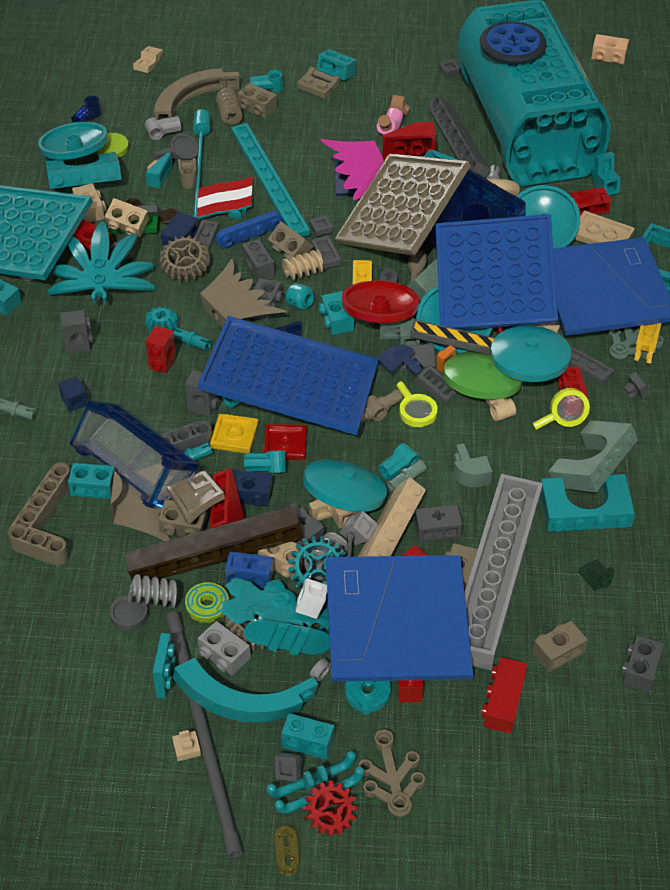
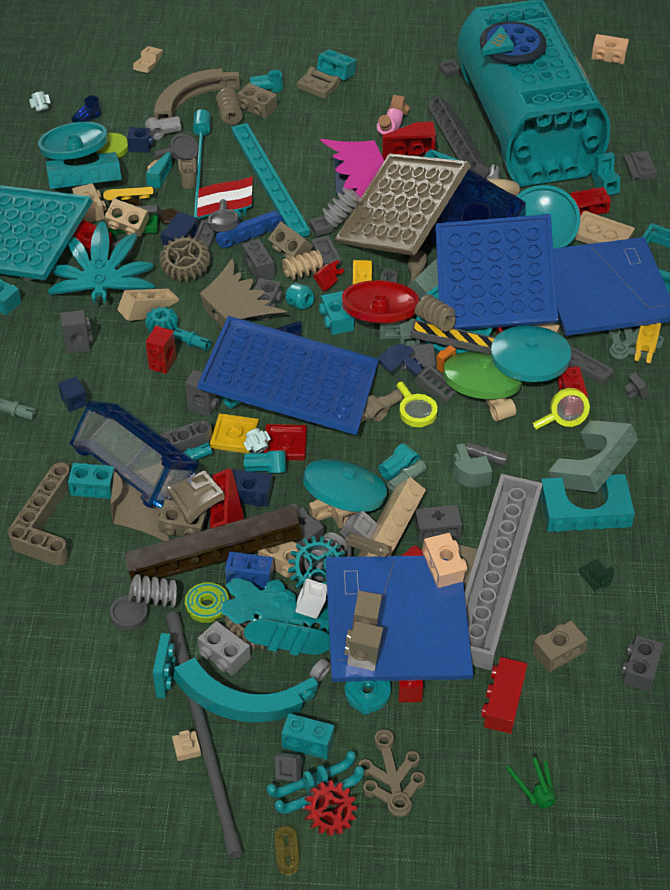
none -> light aqua gear [29,91,51,112]
none -> yellow hinge [103,187,153,201]
none -> tan slope [117,289,179,321]
none -> dark blue brick [127,127,154,153]
none -> dark grey piece [207,199,239,232]
none -> light aqua gear [243,428,271,453]
none -> red plate [313,260,344,291]
none -> light grey piece [322,187,362,227]
none -> dark tan brick [344,621,383,671]
none -> dark tan axle [345,533,390,557]
none -> dark tan brick [352,591,382,630]
none -> dark tan piece [415,294,456,331]
none -> light nougat brick [422,533,467,588]
none -> dark grey pin [466,442,508,467]
none -> teal tile [481,26,514,56]
none -> green plant [506,757,557,809]
none -> dark grey plate [622,151,657,181]

